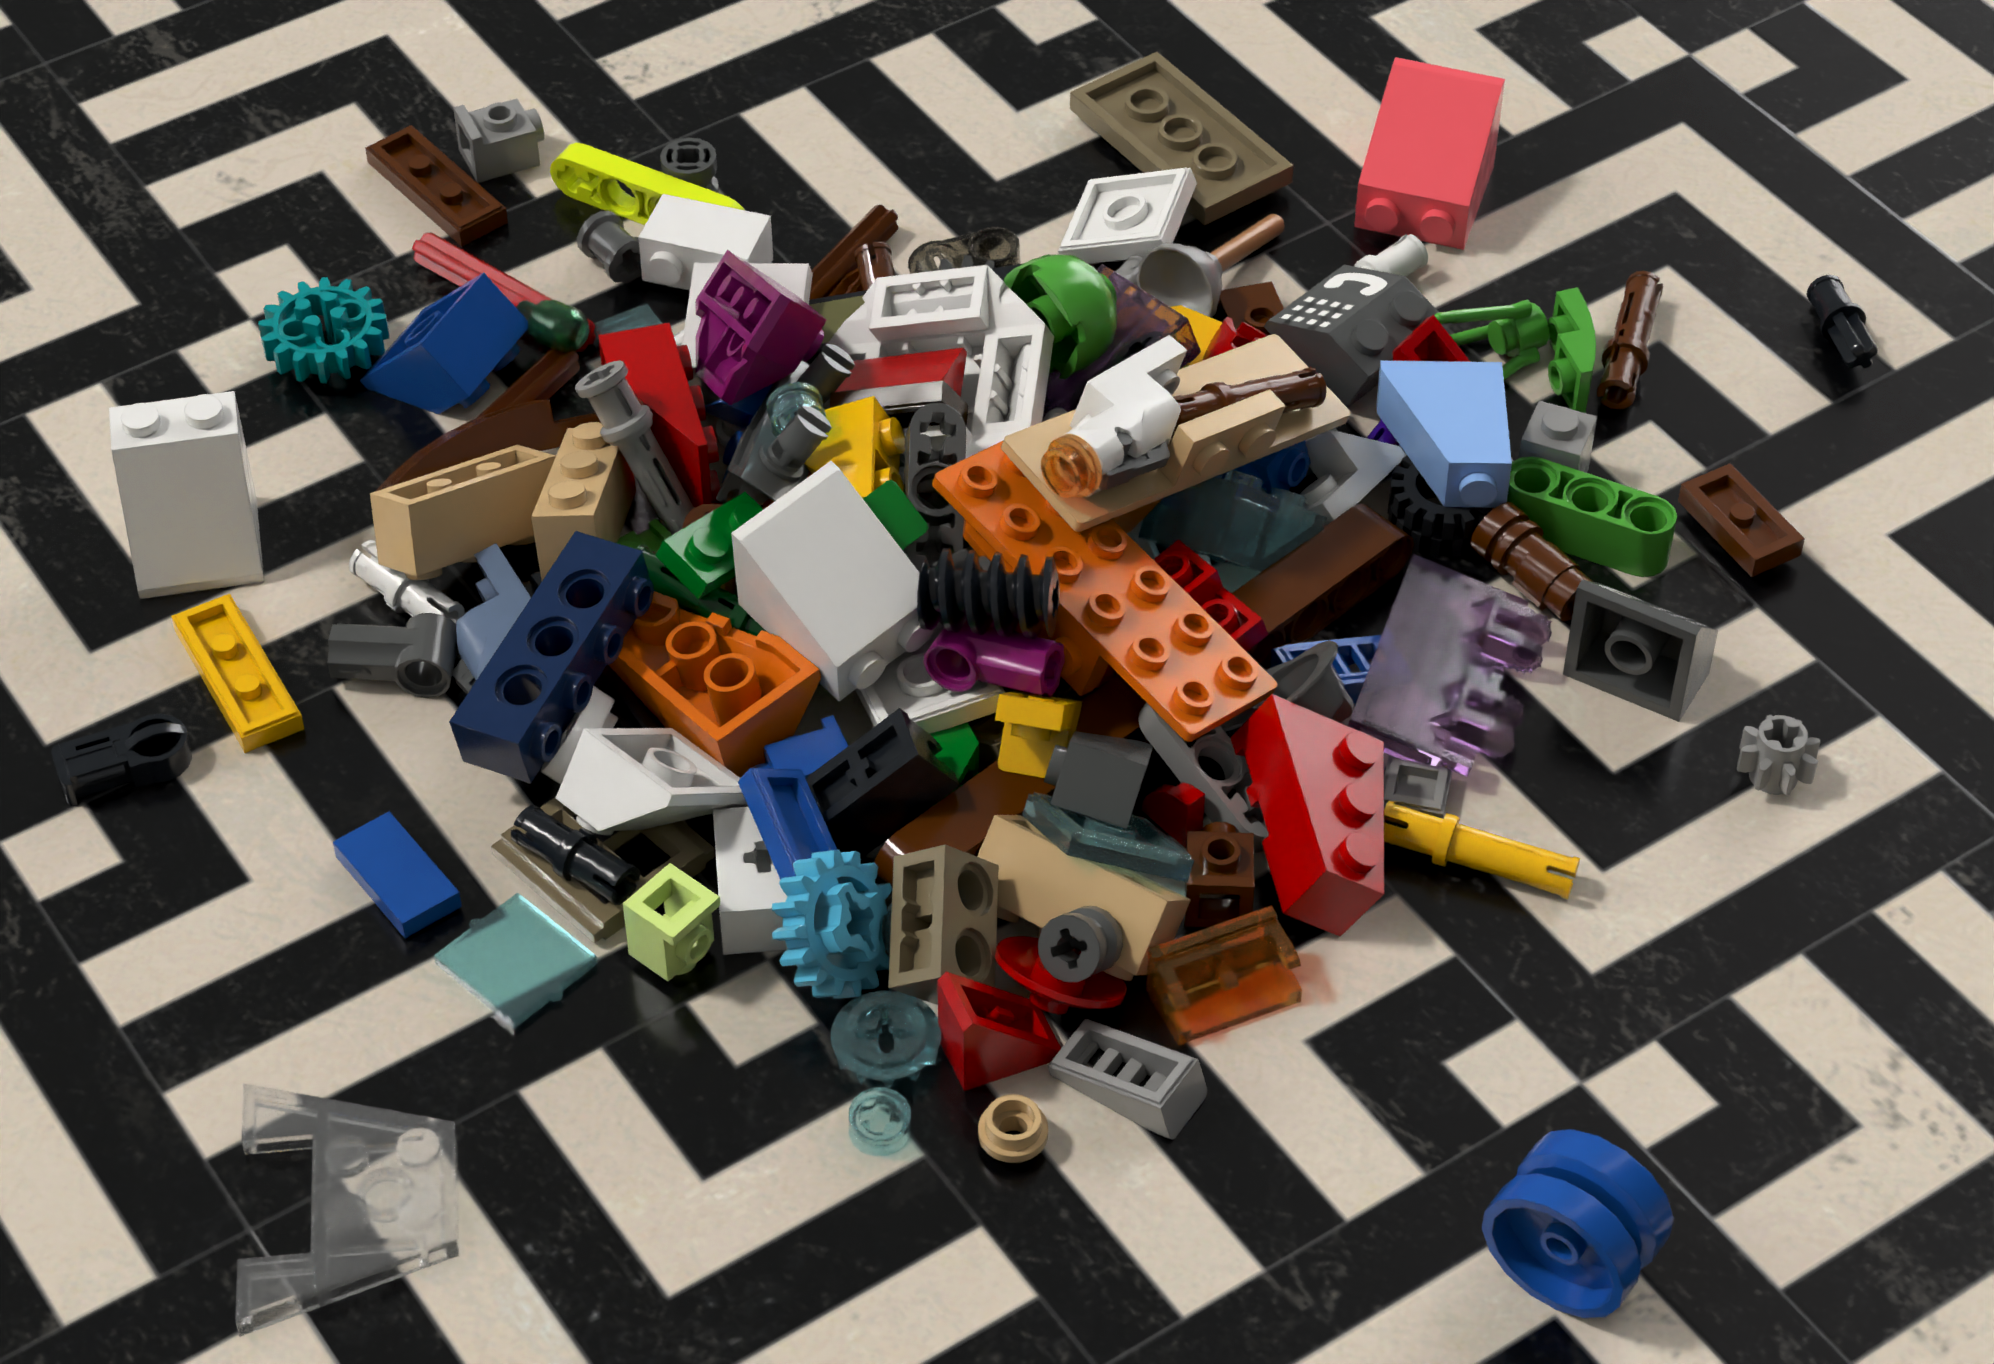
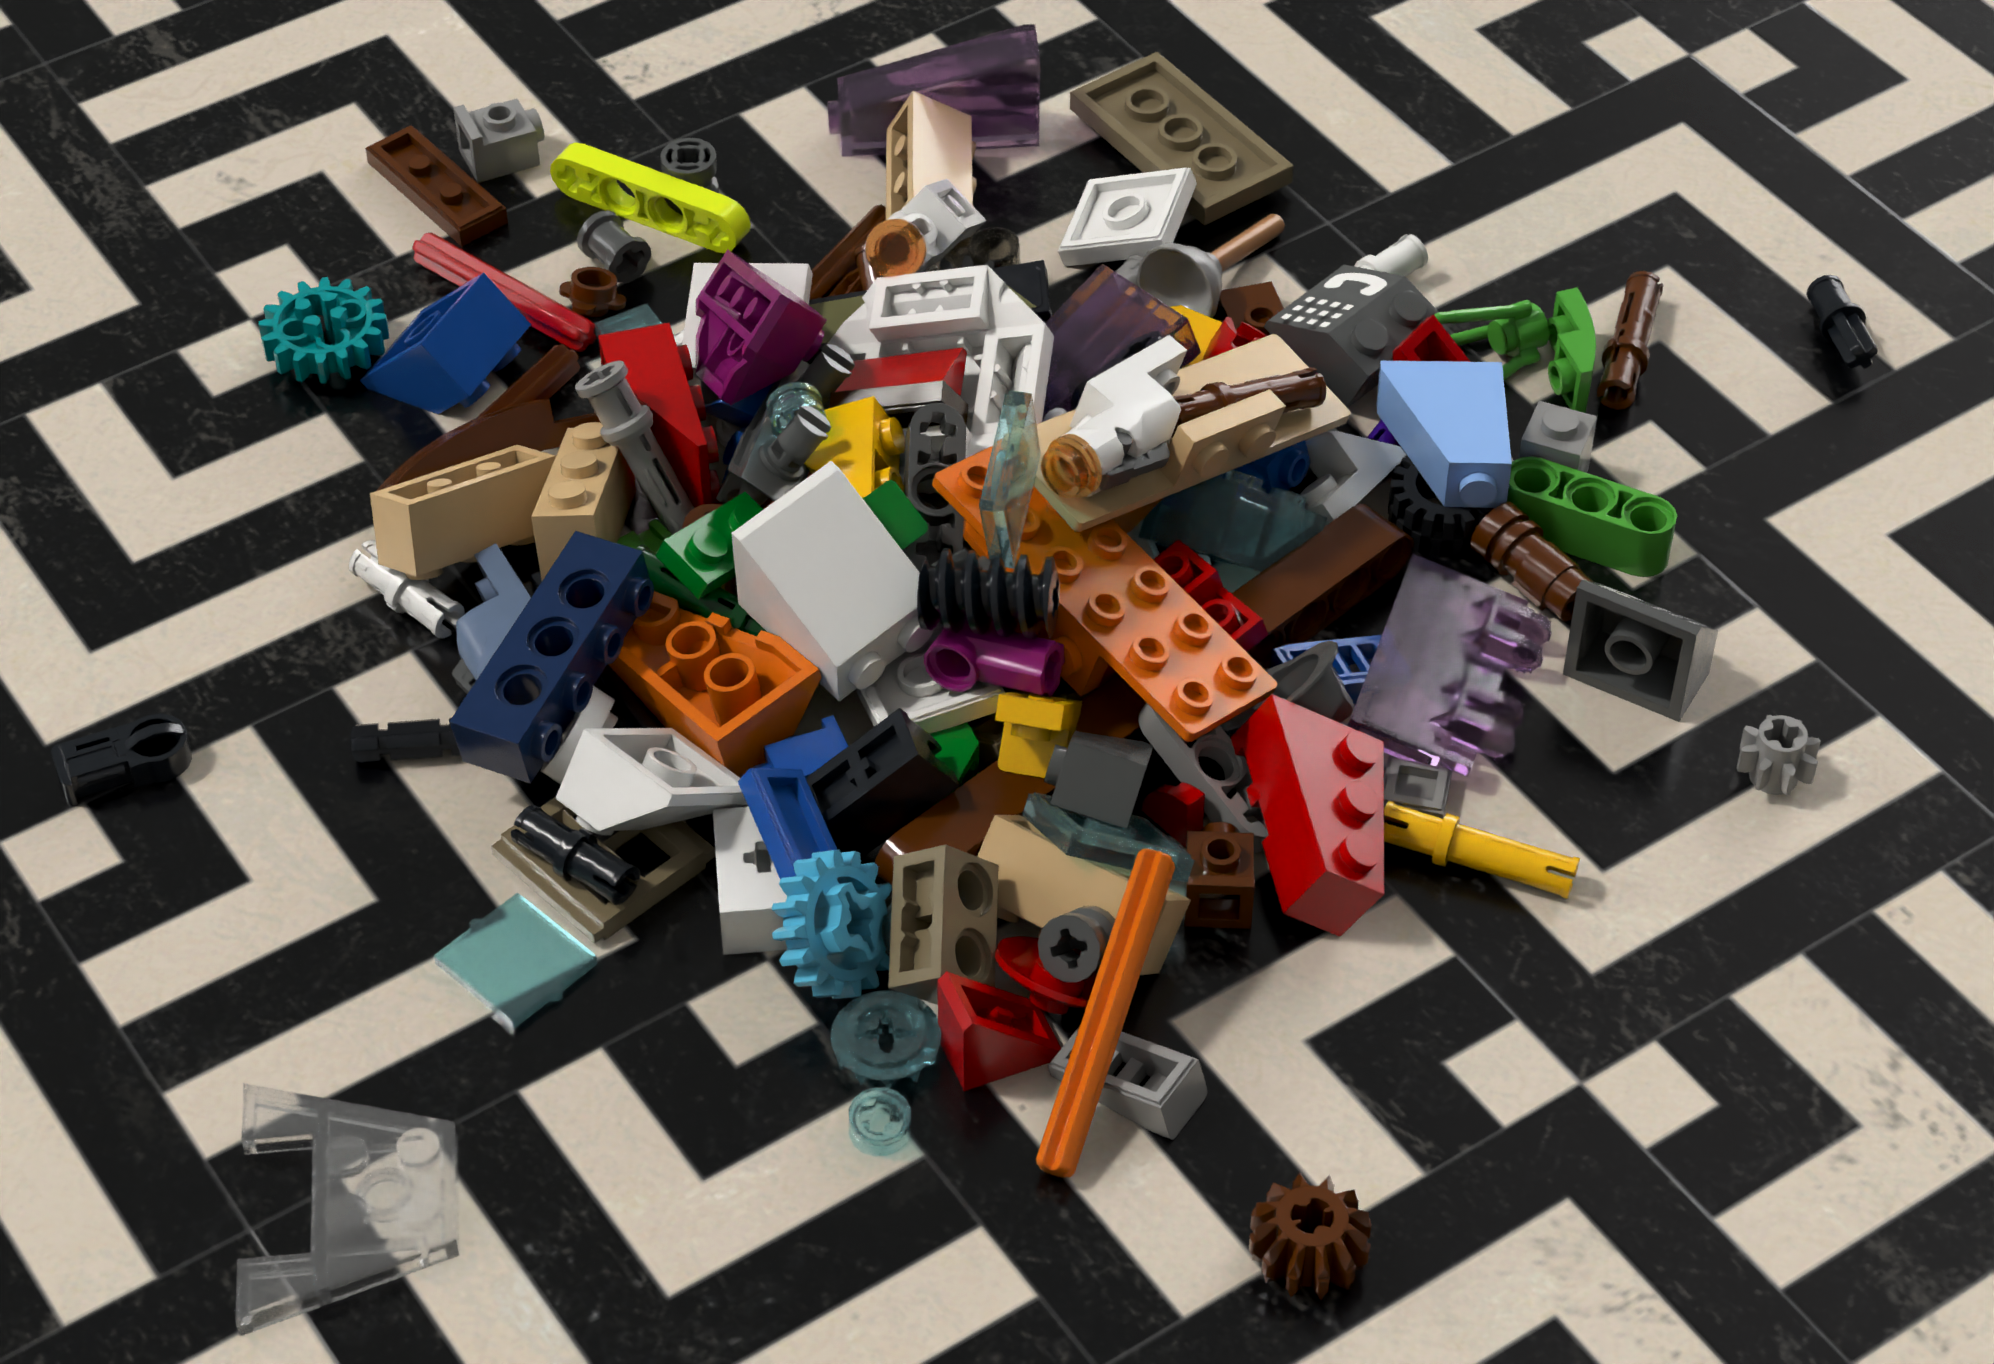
white slope [109,391,264,599] -> none
yellow tile [171,594,305,753] -> none
dark grey piece [327,613,458,698] -> none
blue tile [333,811,462,938] -> none
clear green cylinder [516,300,590,353] -> none
yellowish green brick [623,863,720,981] -> none
white brick [638,194,773,290] -> none
tan plate [978,1094,1049,1163] -> none
bright green cylinder [1004,255,1117,380] -> none
clear orange hinge [1146,906,1302,1046] -> none
coral slope [1354,57,1505,250] -> none
blue wheel [1482,1129,1674,1318] -> none
reddish brown plate [1678,463,1805,577] -> none
none -> black axle [351,718,461,763]
none -> reddish brown plate [559,267,626,317]
none -> clear purple slope [827,24,1040,156]
none -> plate [864,179,987,277]
none -> tan brick [886,91,977,261]
none -> clear light blue tile [979,390,1041,569]
none -> orange axle [1036,848,1175,1178]
none -> reddish brown gear [1249,1172,1372,1300]

